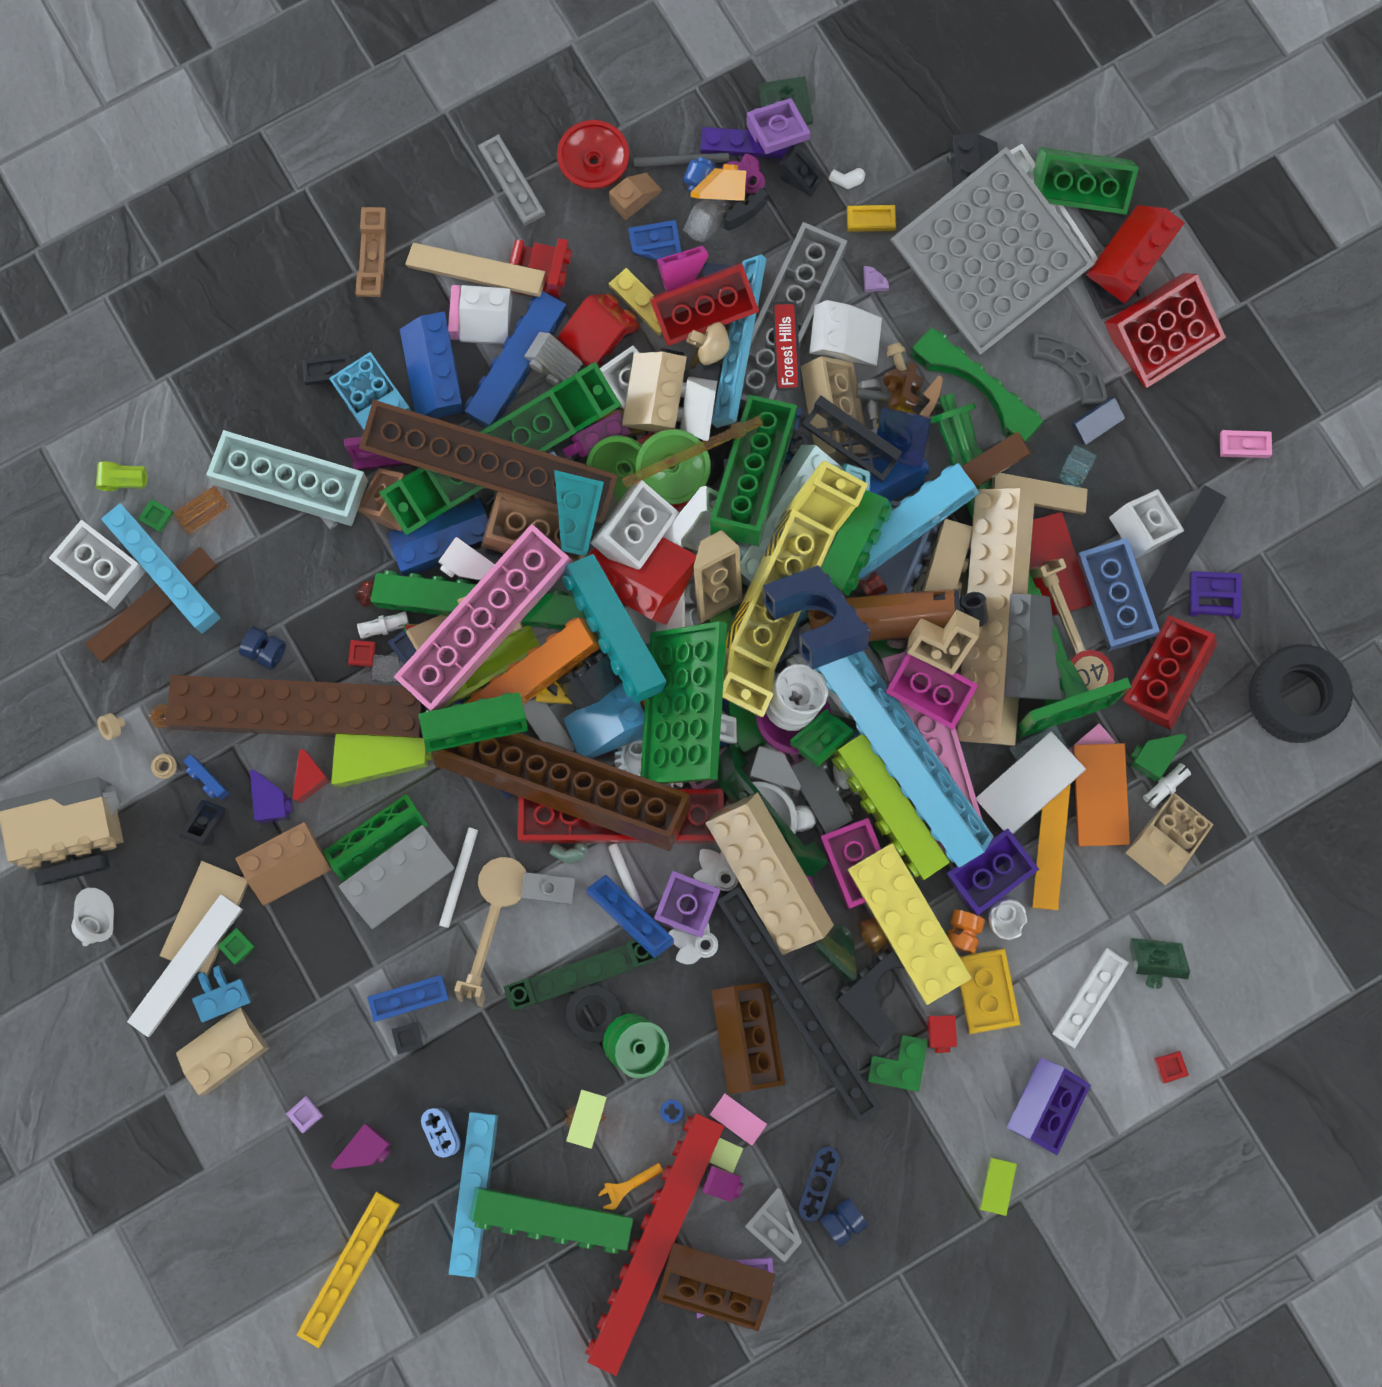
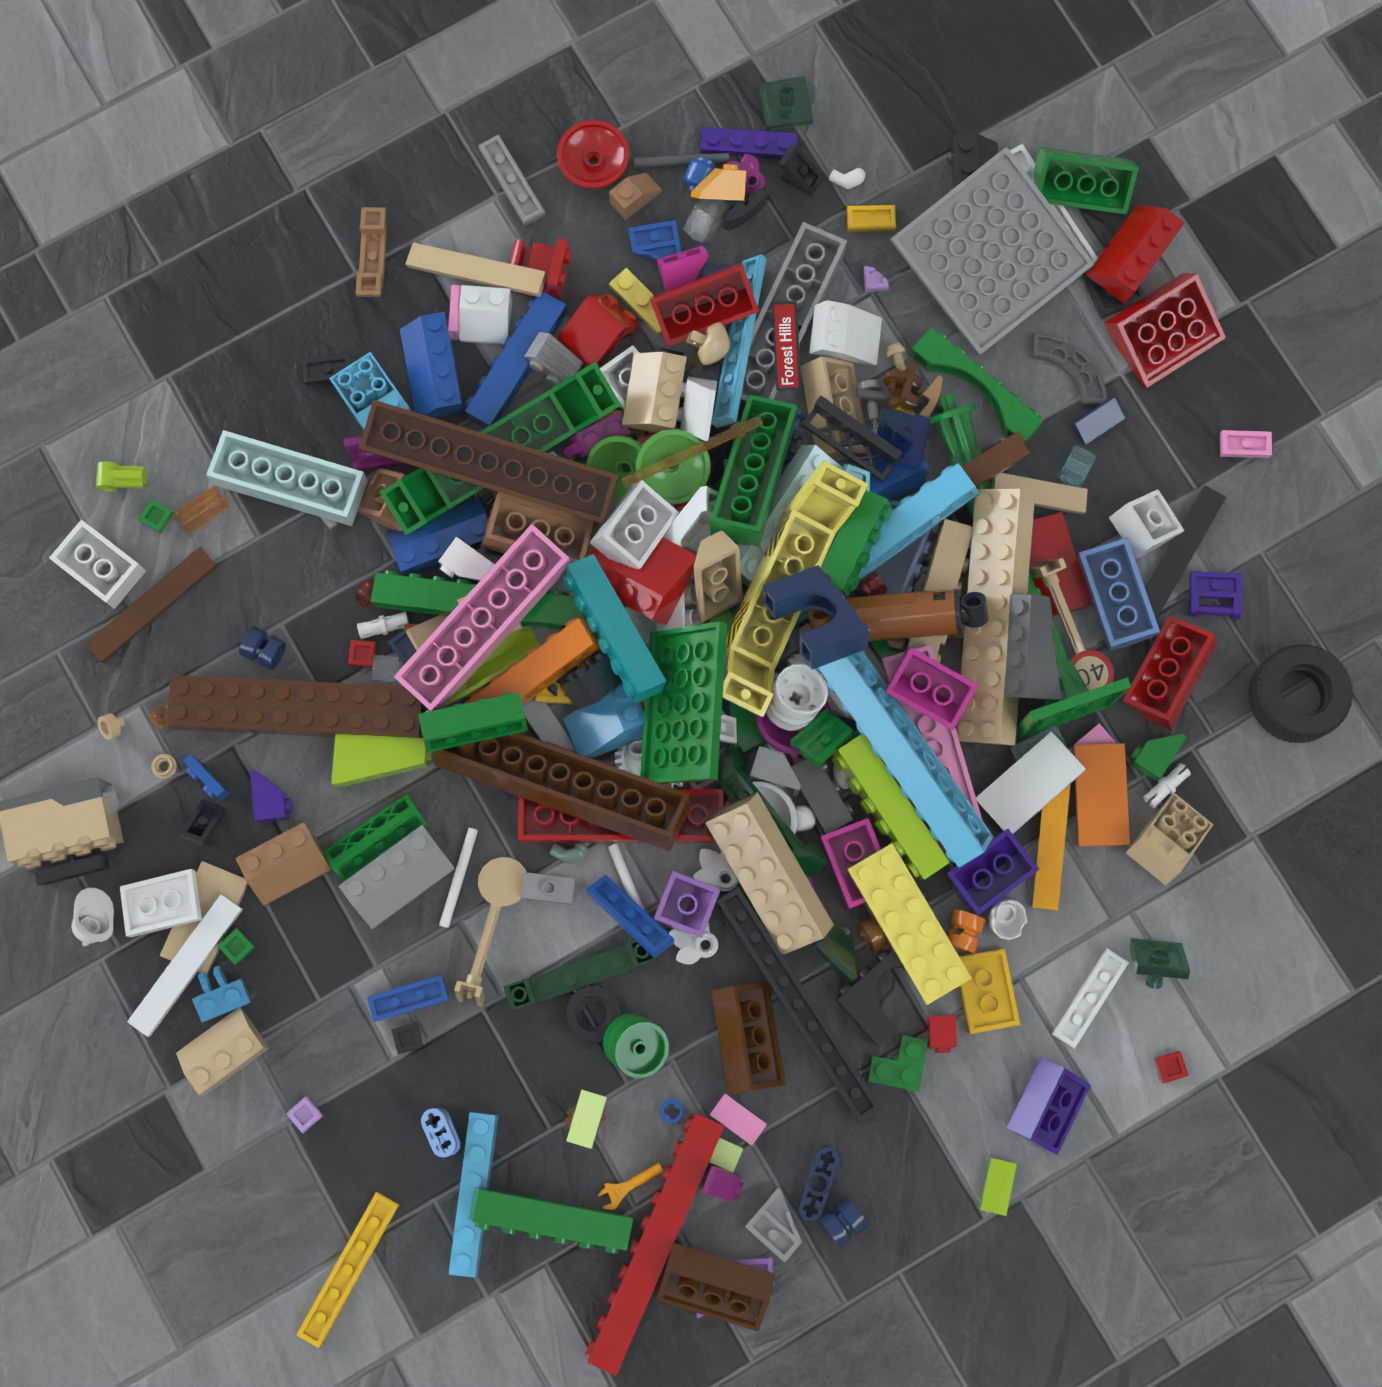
medium azure arch [101,503,221,634] -> none
red slope [292,749,330,803] -> none
magenta slope [331,1123,392,1169] -> none
teal wing [554,470,604,557] -> none
medium lavender plate [747,98,810,154] -> none
tan brick [907,609,979,675] -> none
none -> white plate [120,869,202,937]

